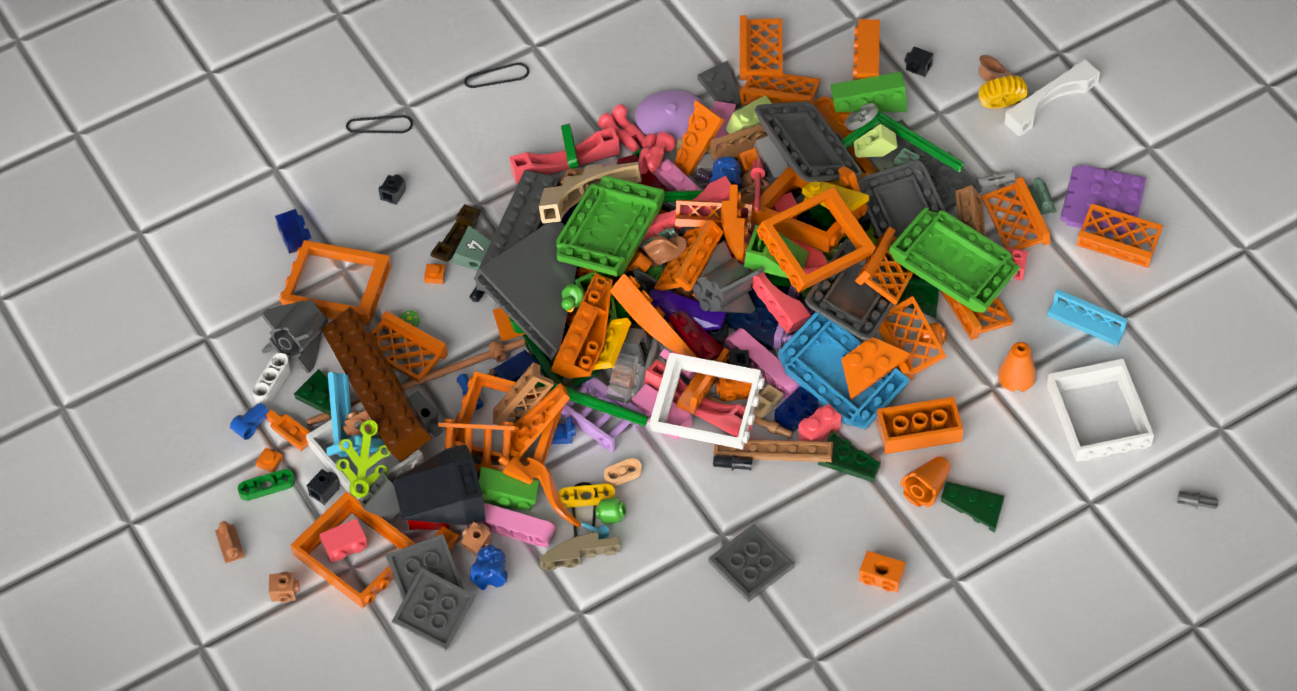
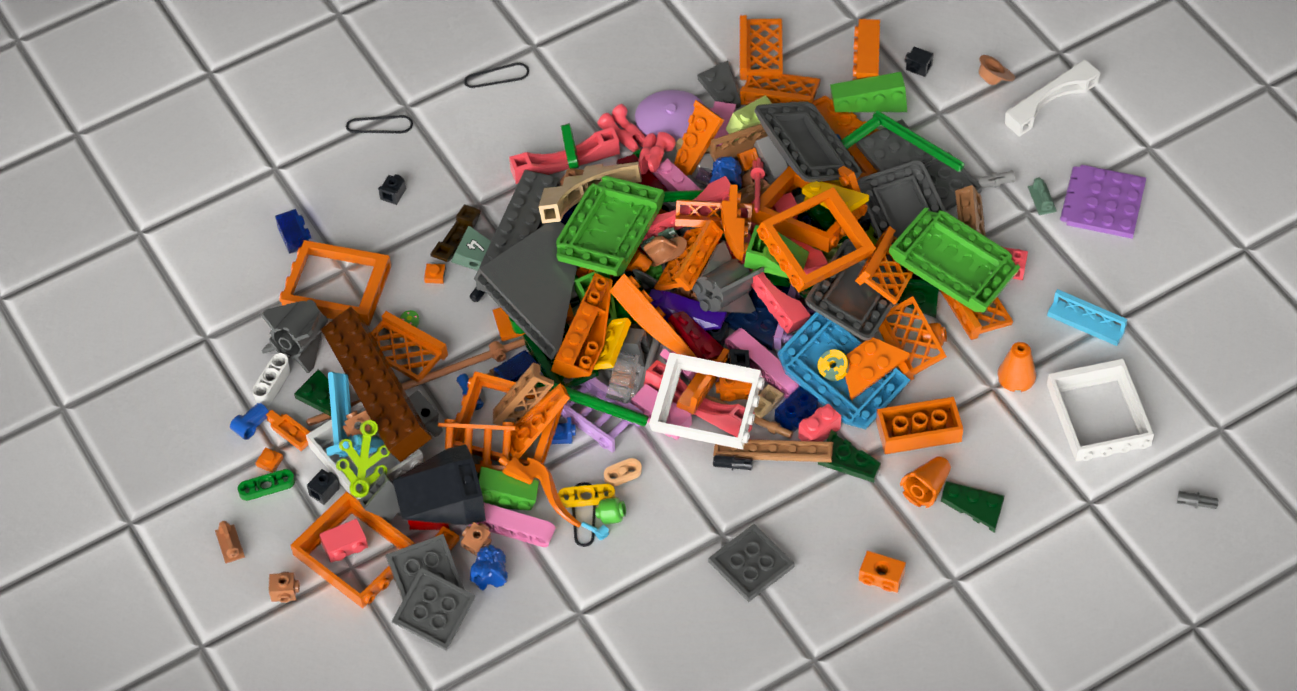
dark tan slope [540,532,620,571] -> none
bright green animal [561,284,585,312] -> none
light grey tile [845,103,878,130] -> none
yellowish green slope [854,124,897,157] -> none
sand green tile [894,148,920,168] -> none
yellow gear [978,75,1027,109] -> none
orange fence [981,177,1051,250] -> none
orange fence [1076,203,1163,268] -> none
none -> yellow piece [818,349,849,381]

